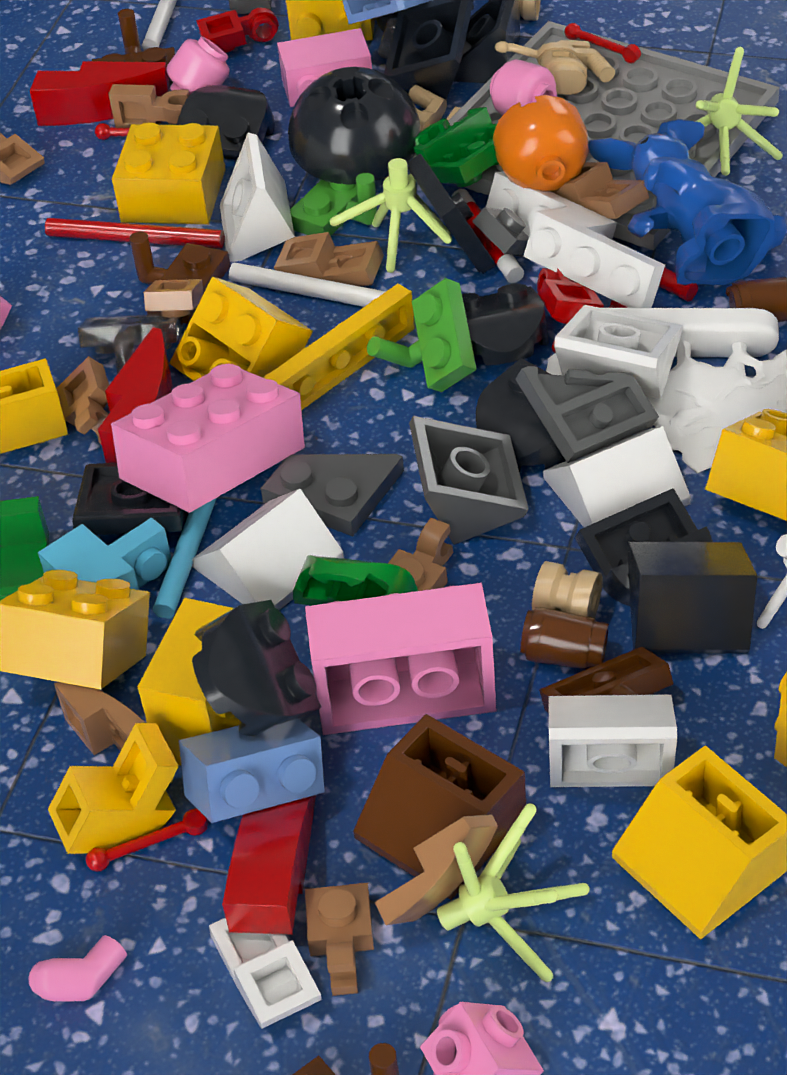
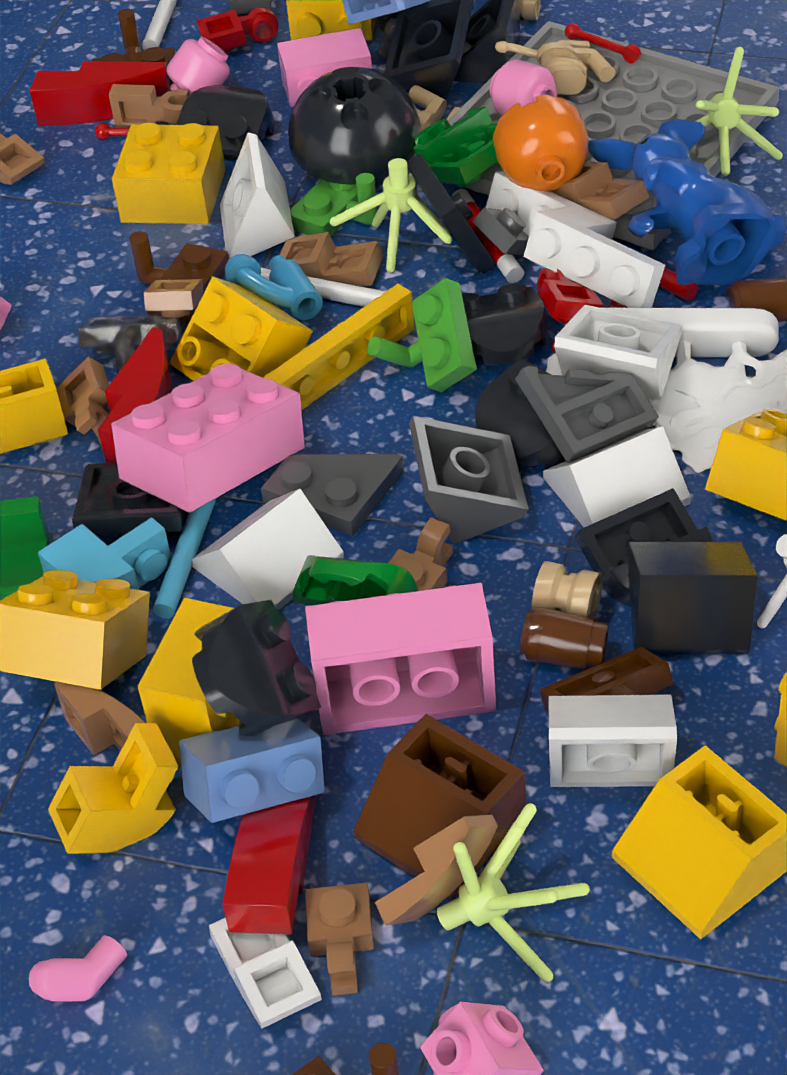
red bar [45,218,225,249] -> none
red hinge [86,809,208,872] -> none
none -> dark azure plant [225,254,323,320]

